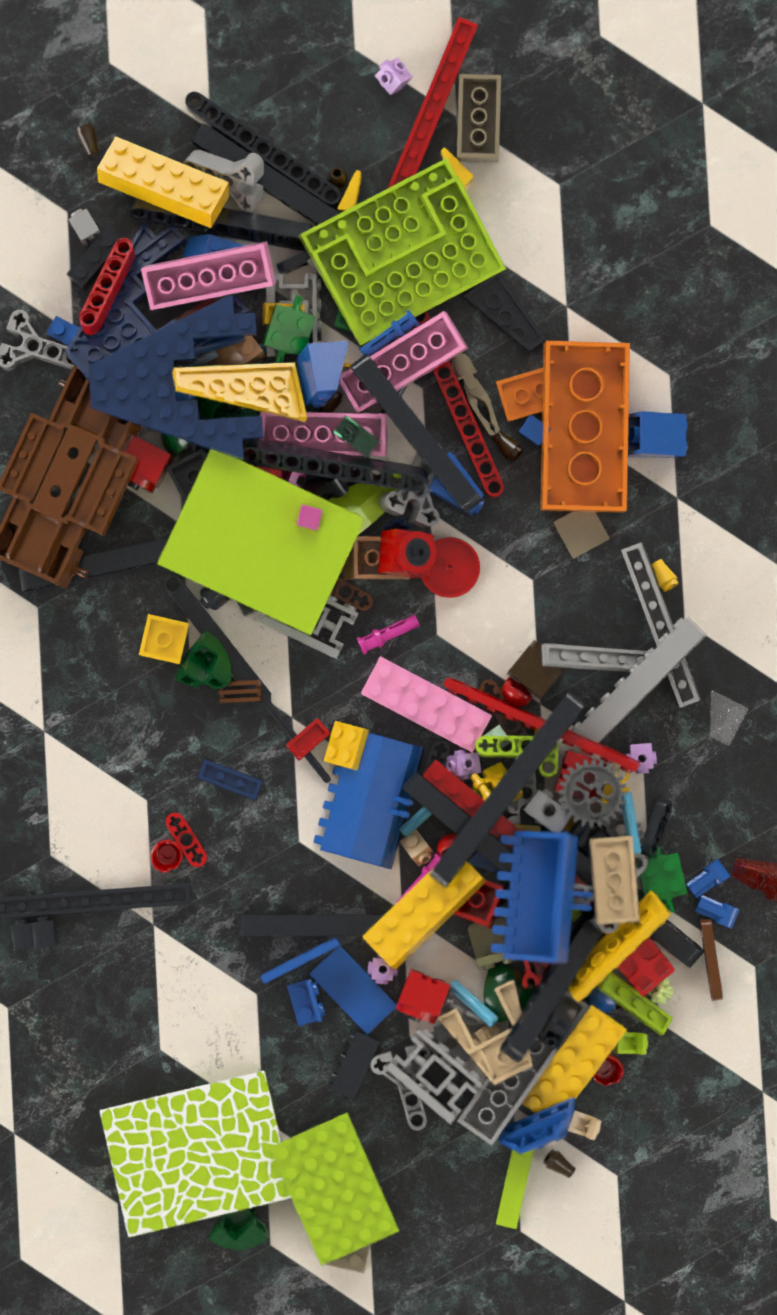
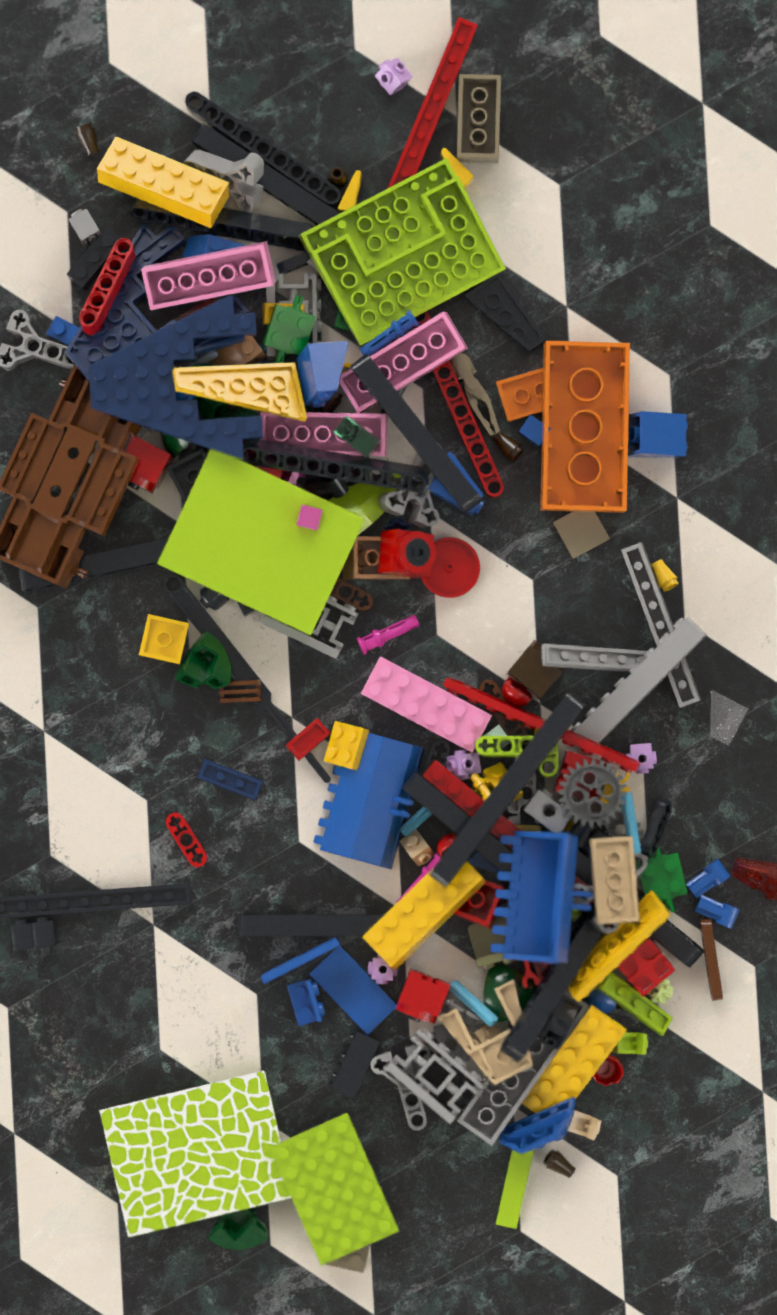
red hair [151,839,183,873] -> none

